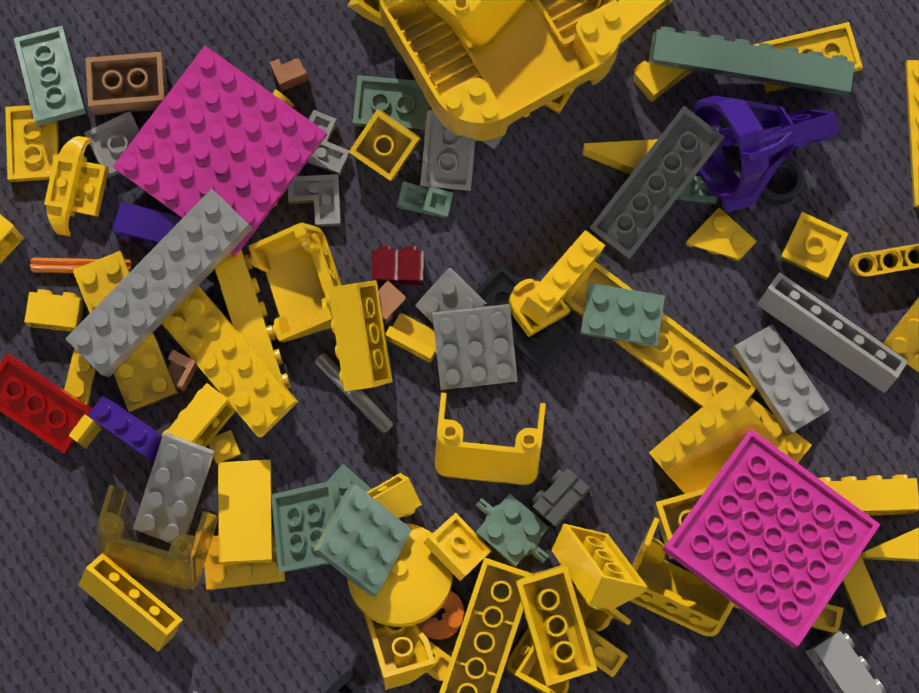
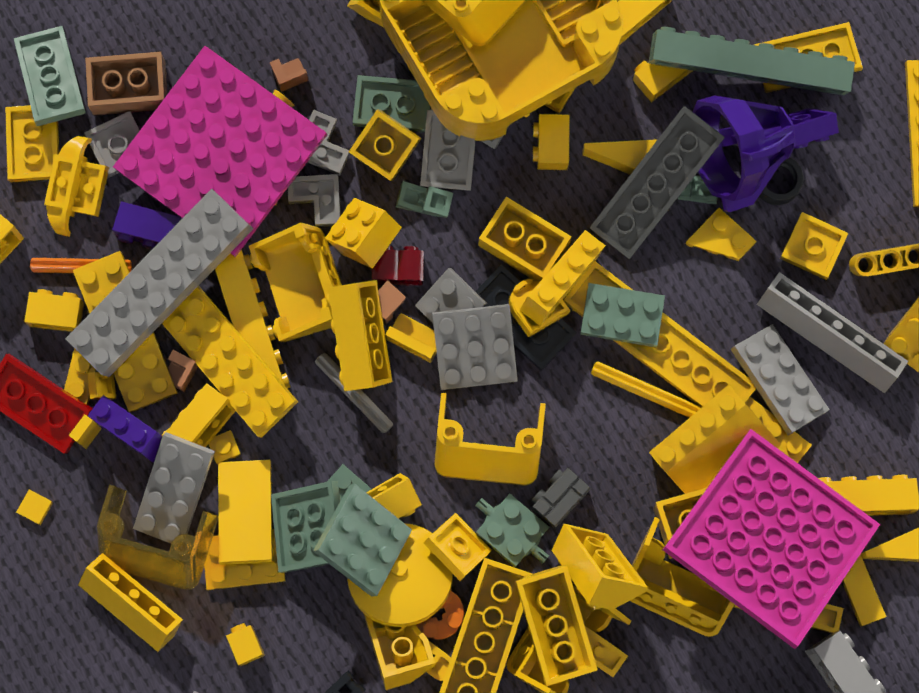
none -> yellow tile [16,489,53,525]
none -> yellow plate [88,372,116,400]
none -> yellow brick [226,623,265,666]
none -> yellow brick [325,198,402,269]
none -> yellow brick [478,197,572,281]
none -> yellow brick [533,114,569,170]
none -> yellow axle [591,362,702,418]

